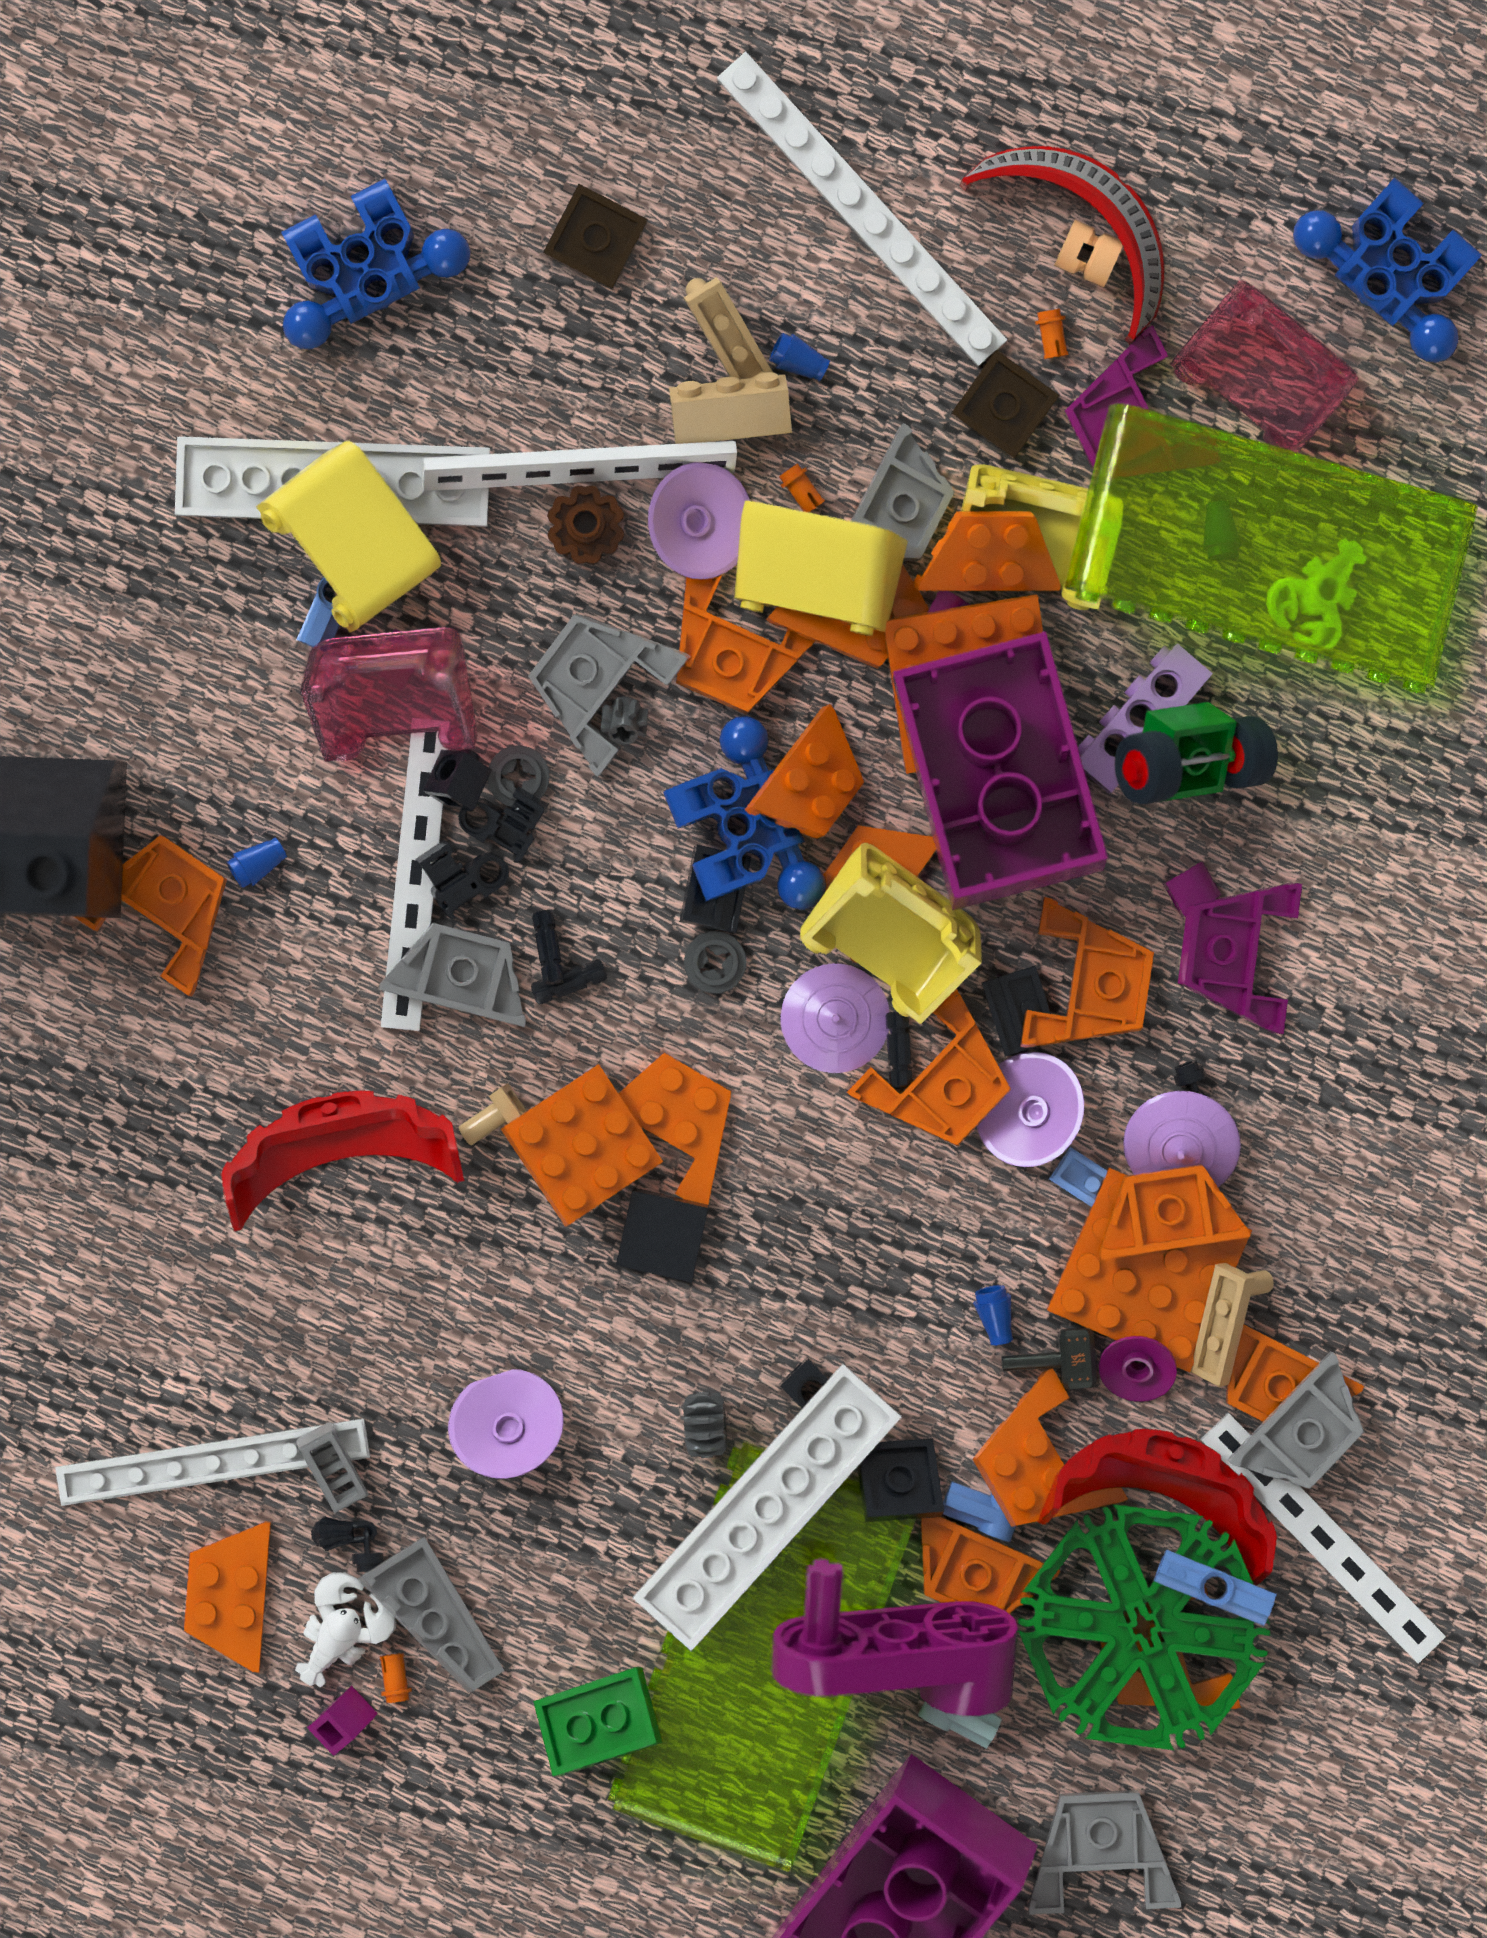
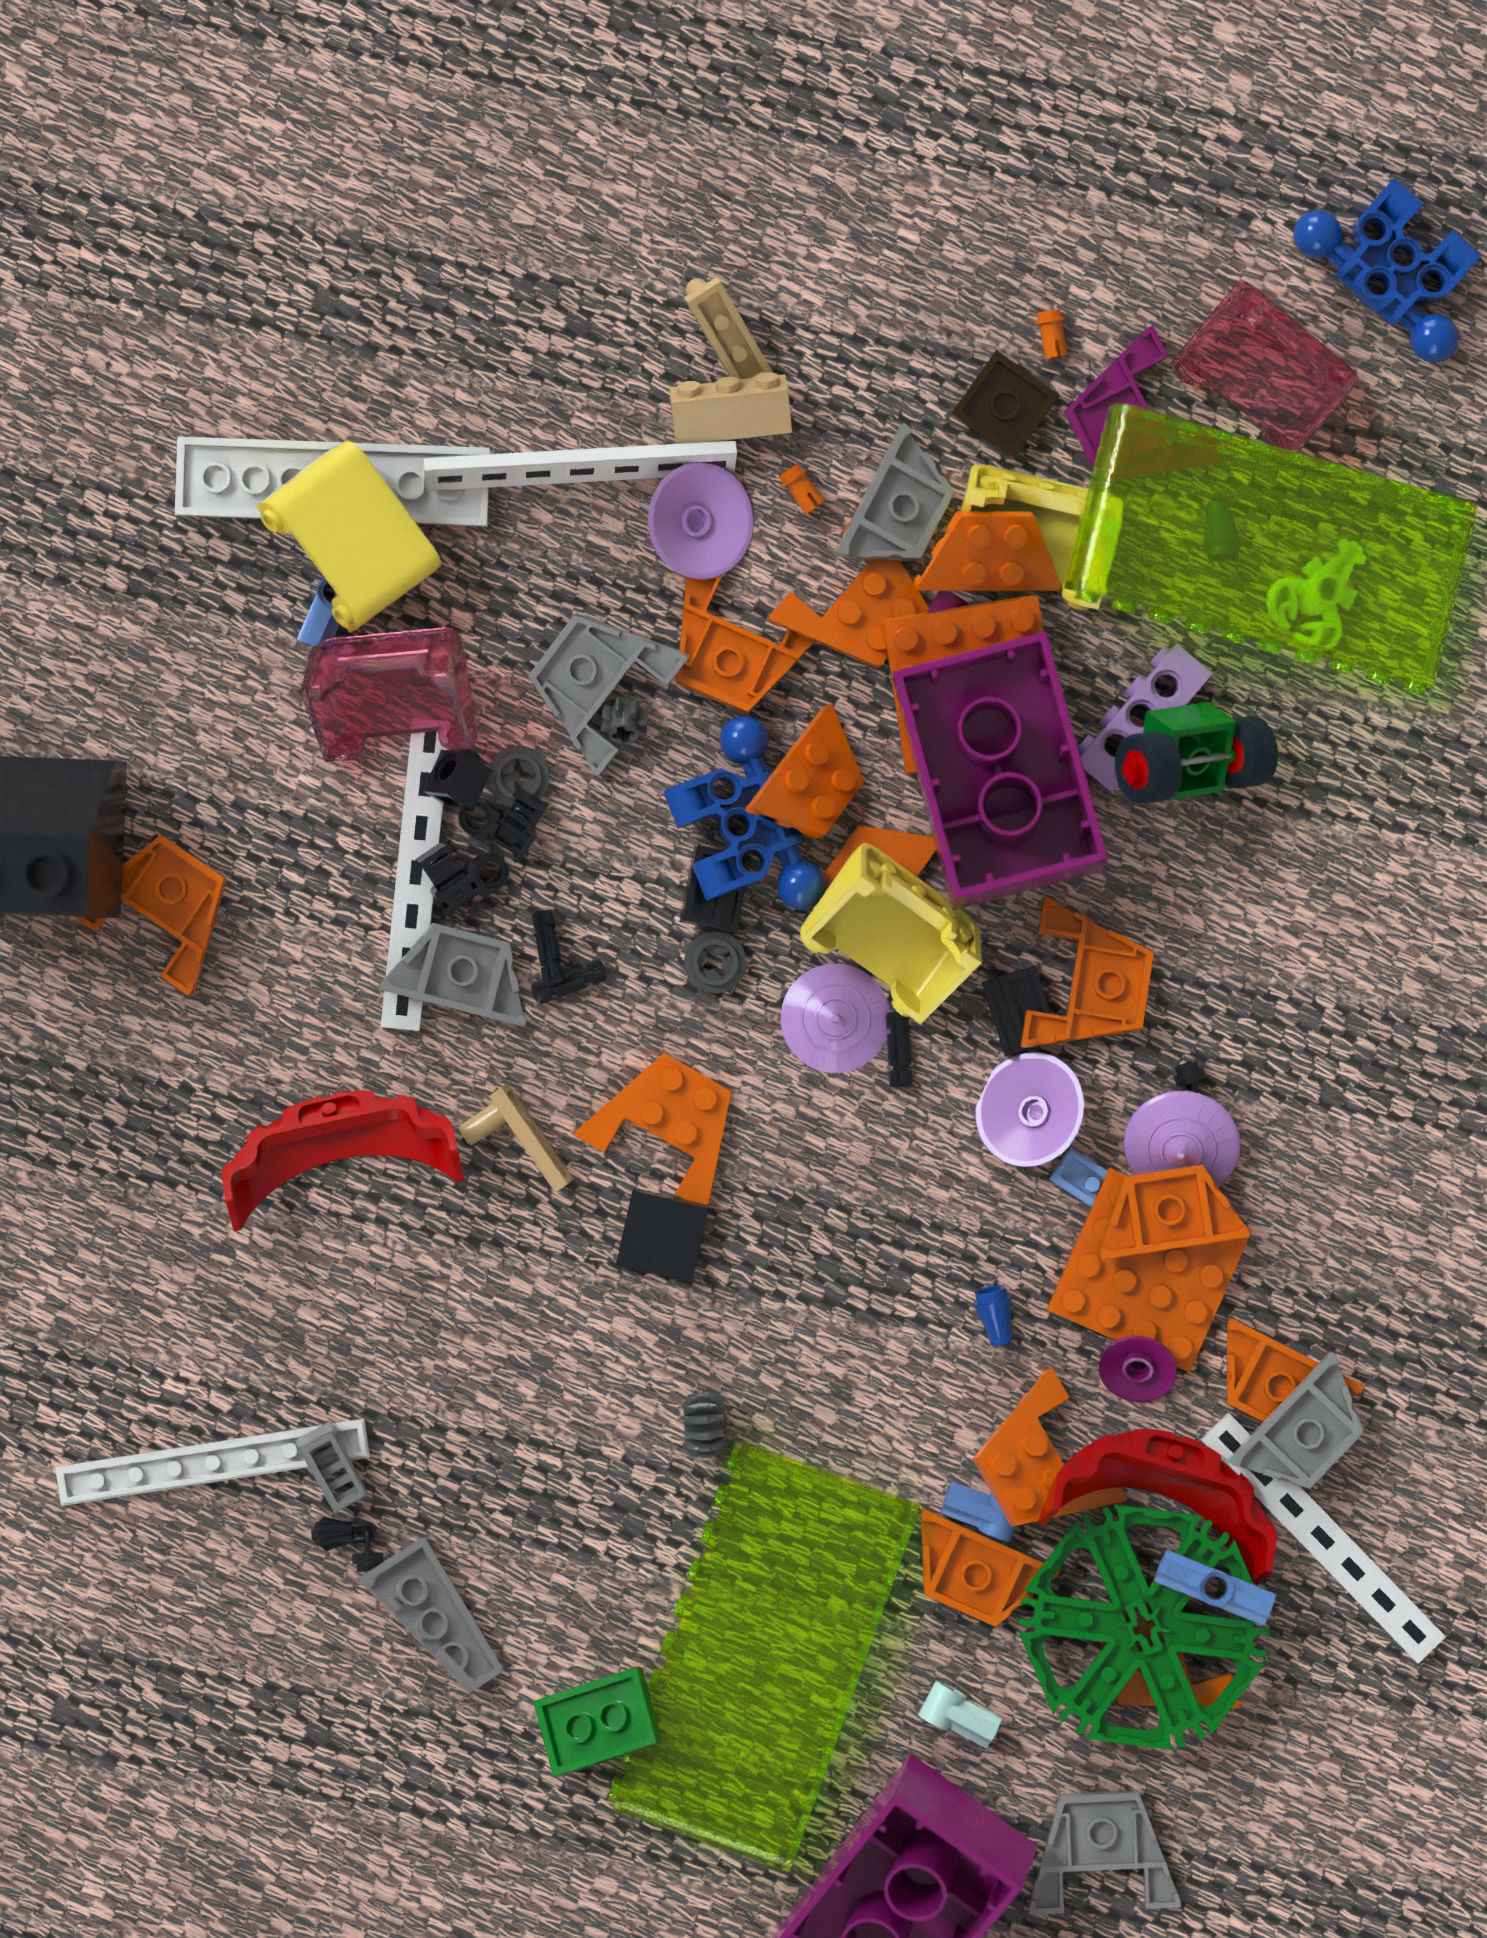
orange wing [184,1521,271,1673] -> none
blue cone [226,837,287,889] -> none
blue connector [281,178,471,350] -> none
white animal [295,1572,397,1687] -> none
magenta brick [307,1685,378,1756] -> none
orange pin [379,1653,412,1703] -> none
lavender hat [448,1369,564,1478] -> none
orange plate [501,1064,663,1227] -> none
dark brown plate [543,184,648,290] -> none
reddish brown plant [547,485,624,565] -> none
white plate [633,1364,901,1651] -> none
white plate [717,51,1007,367] -> none
light yellow windscreen [734,501,908,636] -> none
blue cone [769,333,830,381] -> none
magenta beam [771,1559,1018,1716] -> none
black brick [779,1357,829,1408] -> none
orange wing [847,988,1011,1146] -> none
black tile [857,1438,944,1522] -> none
windscreen [960,146,1164,345] -> none
pearl dark grey piece [1001,1327,1097,1389] -> none
light nougat wheel [1054,219,1123,288] -> none
magenta brick [1162,861,1222,917] -> none
magenta wing [1178,883,1302,1034] -> none
tan piece [1190,1263,1274,1387] -> none

